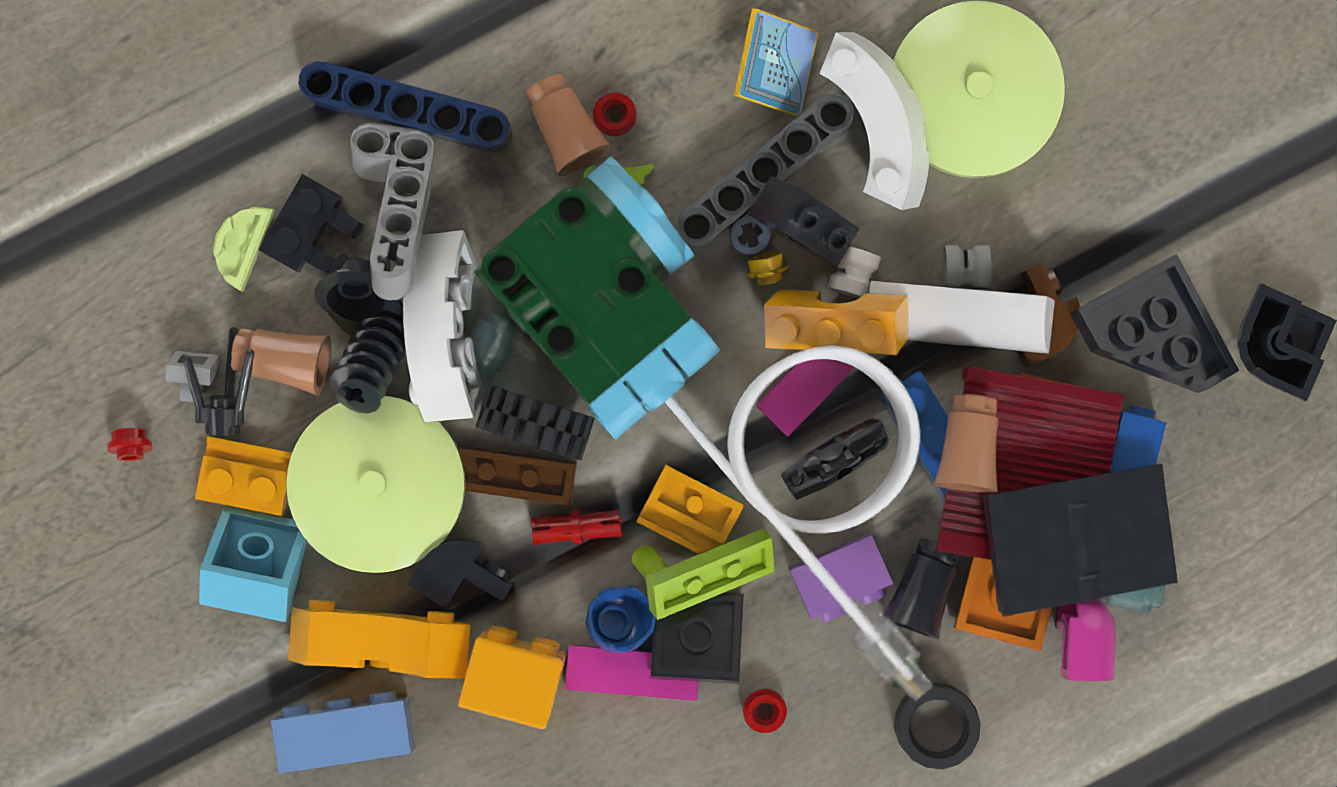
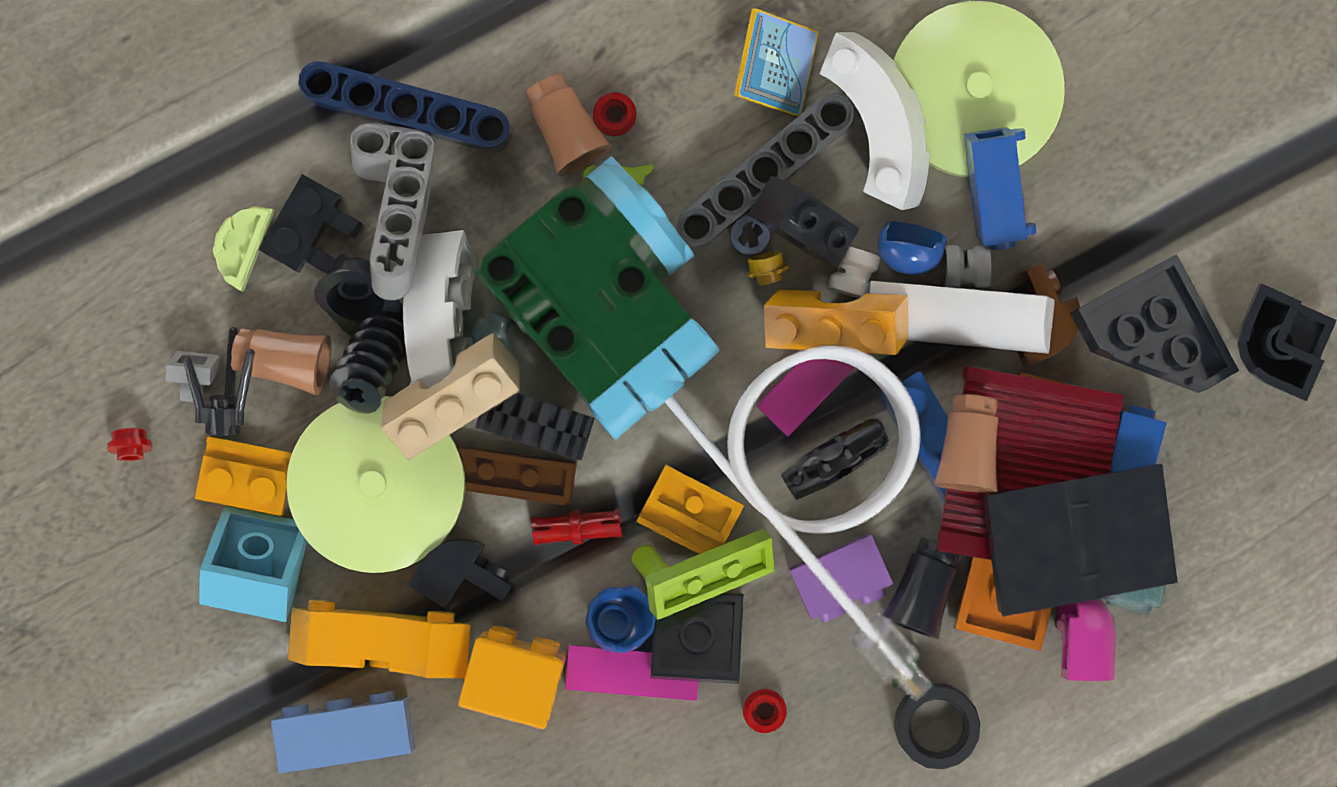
none -> tan arch [381,333,520,460]
none -> blue hair [877,221,947,276]
none -> blue brick [964,127,1037,250]

